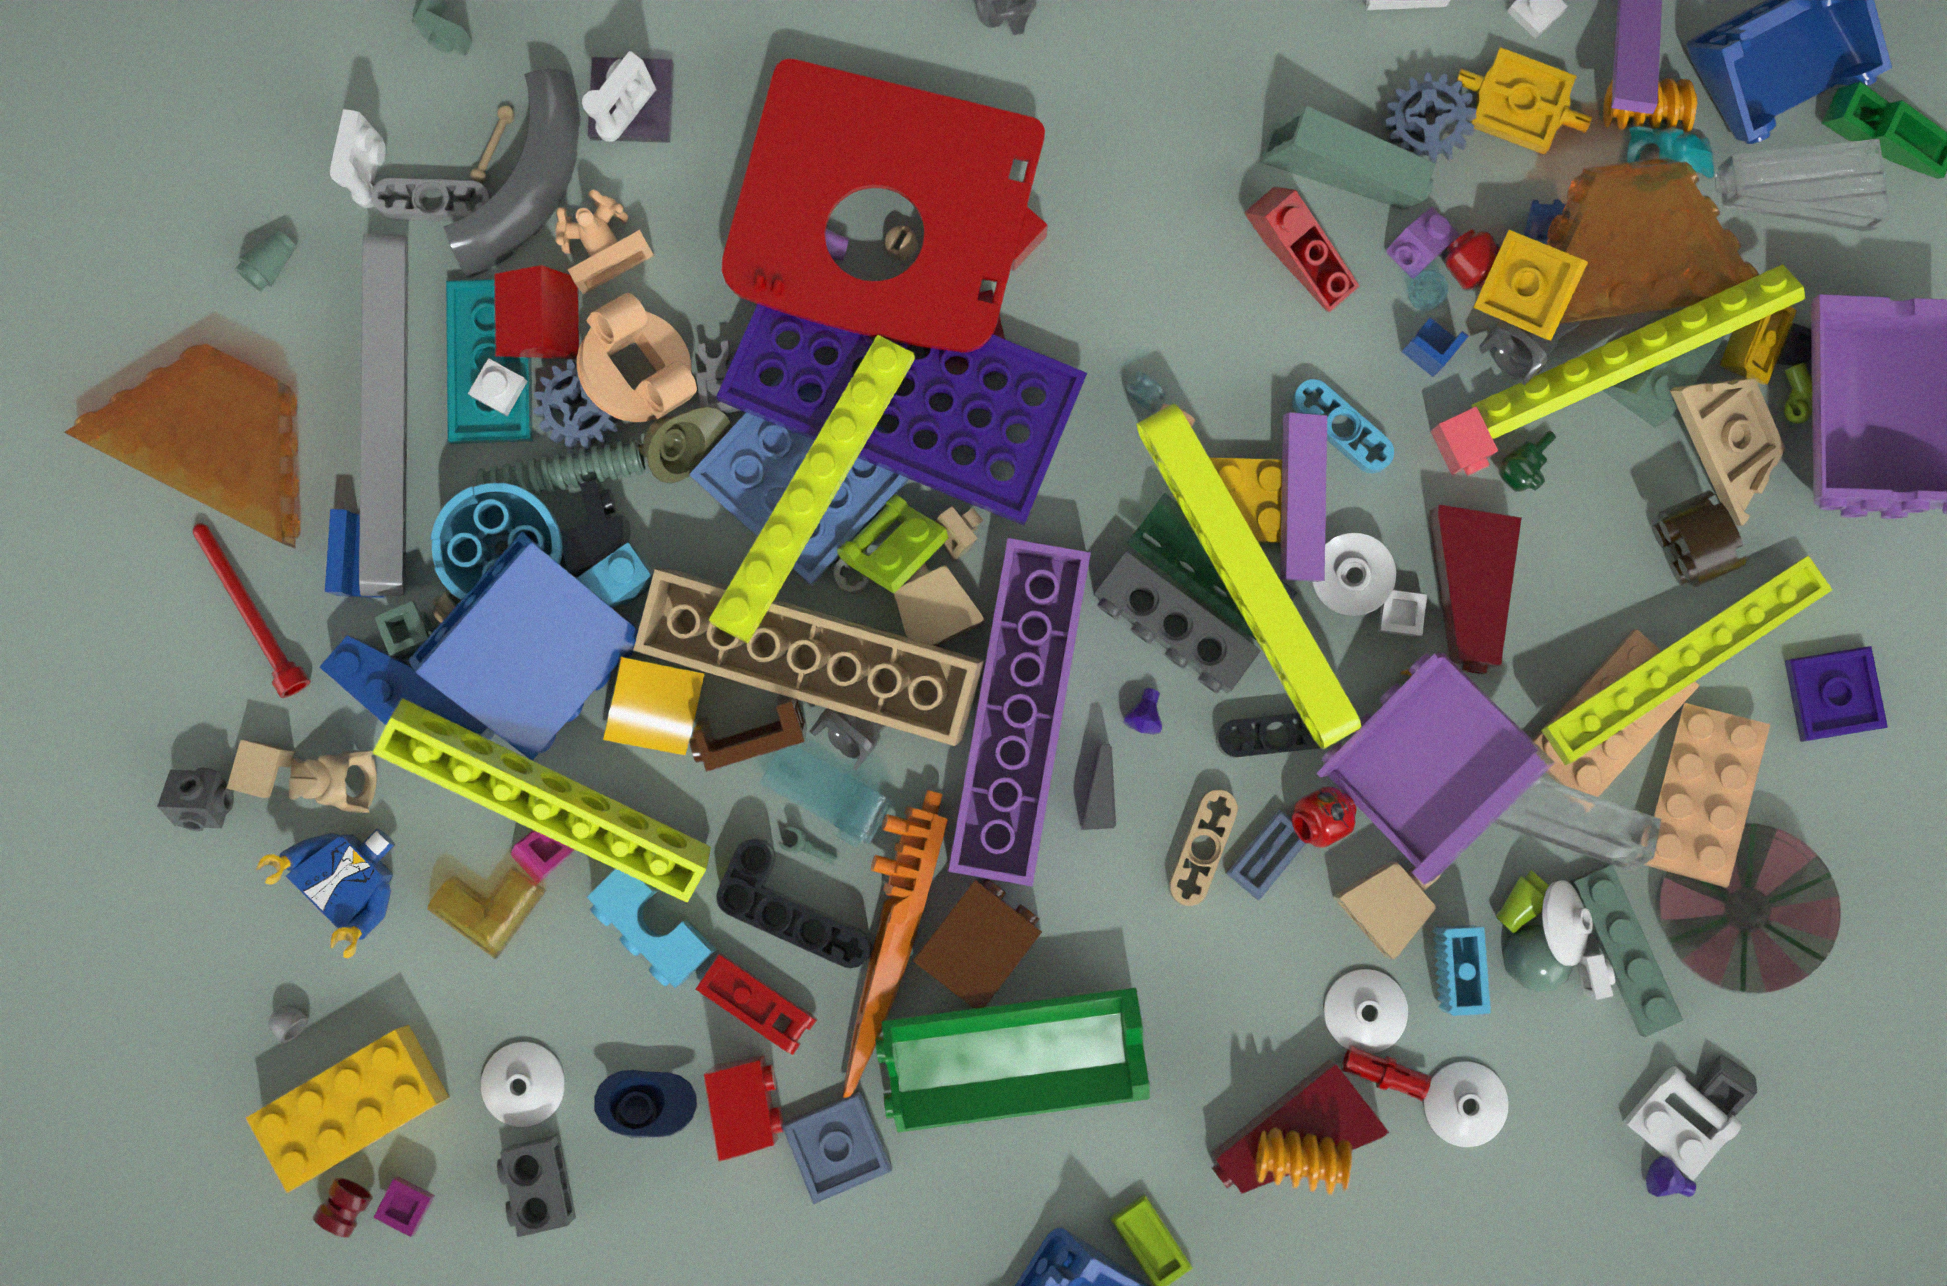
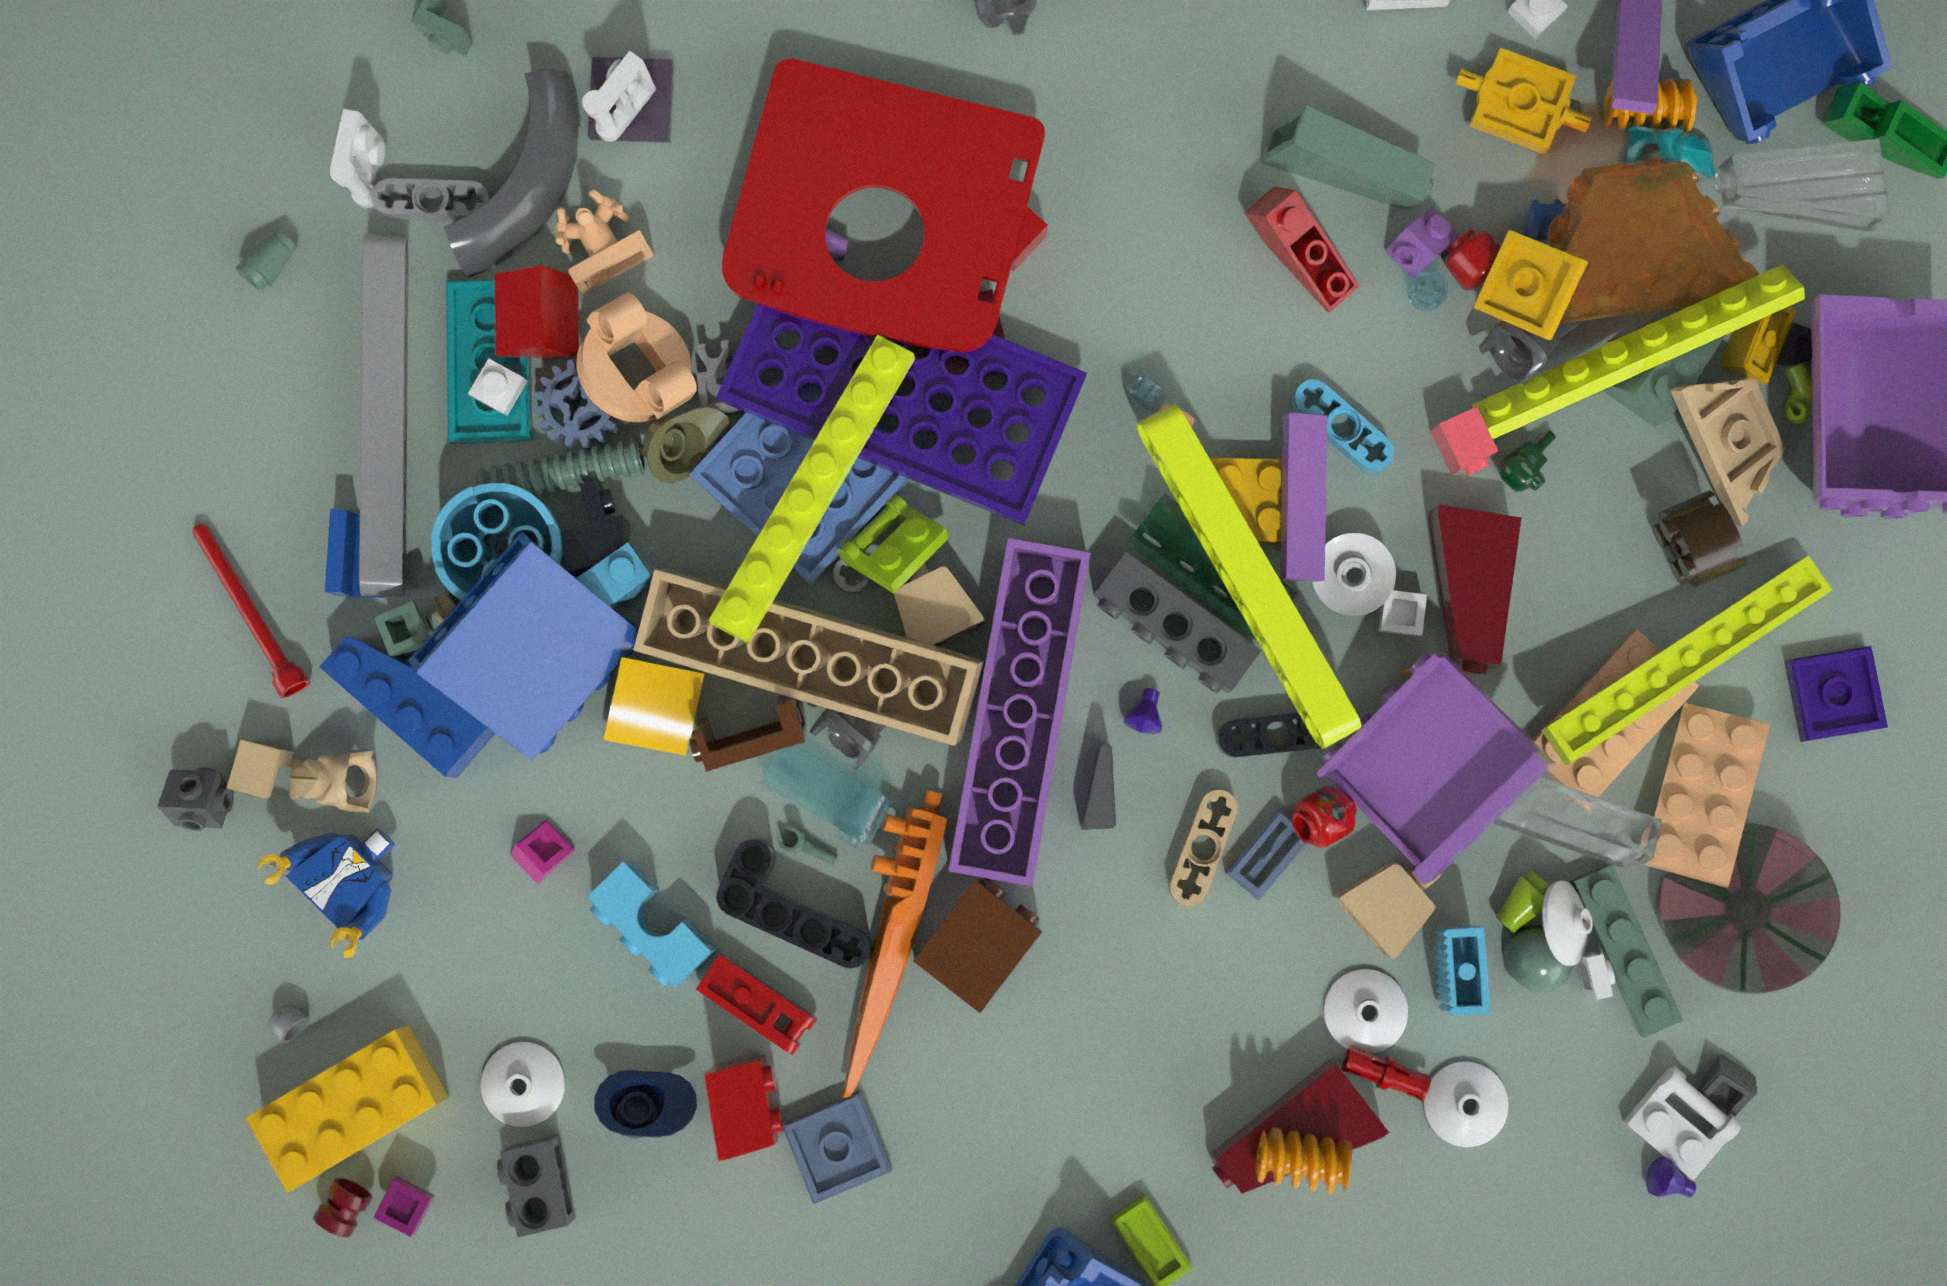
clear orange piece [64,343,301,549] -> none
neon yellow brick [373,698,711,902] -> none
clear yellow brick [427,866,547,959] -> none
tan hinge [470,106,515,184] -> none
green panel [875,987,1150,1133] -> none
tan hinge [885,225,917,261] -> none
tan tile [935,506,984,561] -> none
sand blue gear [1385,72,1476,165] -> none
blue panel [1402,318,1469,377] -> none

